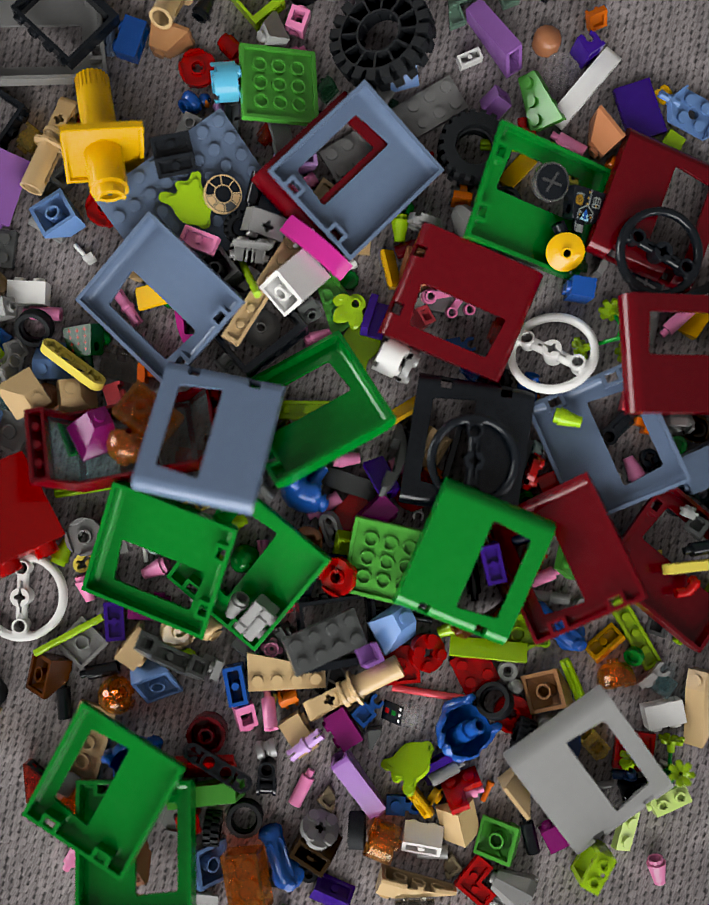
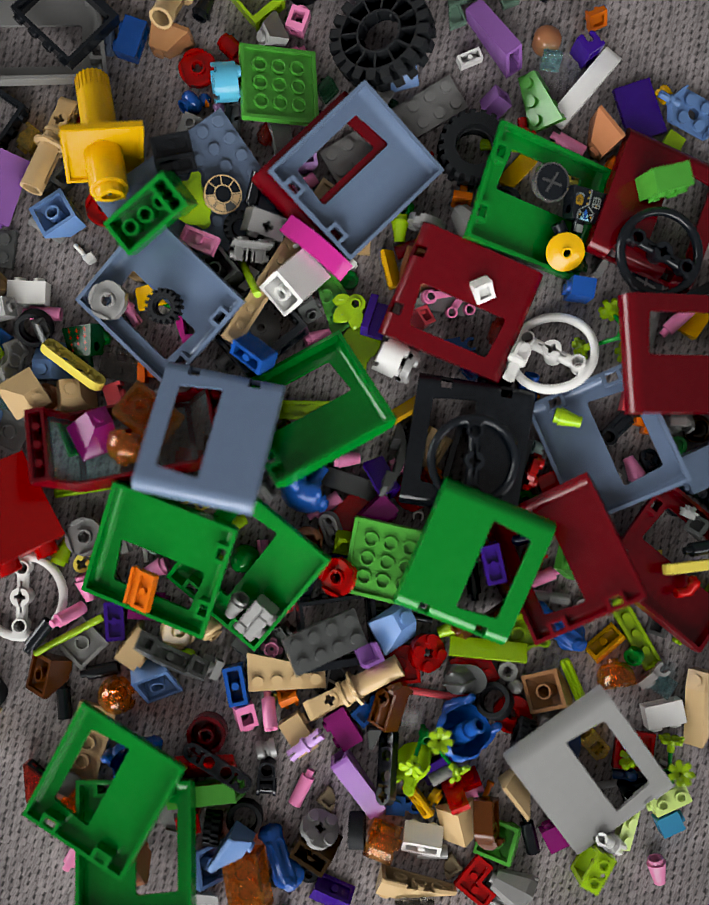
none -> black cylinder [23,617,53,654]
none -> dark grey slope [31,317,51,342]
none -> bright pink cylinder [49,601,88,628]
none -> light grey plate [88,280,129,320]
none -> green hinge [103,171,199,256]
none -> orange plate [123,565,159,614]
none -> black tyre [145,288,184,325]
none -> medium blue slope [207,820,256,872]
none -> blue brick [230,332,278,376]
none -> reddish brown piece [368,681,414,732]
none -> black beam [376,731,399,806]
none -> lime plant [399,724,471,784]
none -> dark grey piece [442,664,487,695]
none -> white slope [469,276,496,305]
none -> reddish brown piece [473,796,505,851]
none -> white arm [502,341,531,382]
none -> clear light blue tile [539,48,563,73]
none -> white arm [596,832,627,855]
none -> bright green brick [635,161,695,203]
none -> dark azure brick [651,810,686,839]

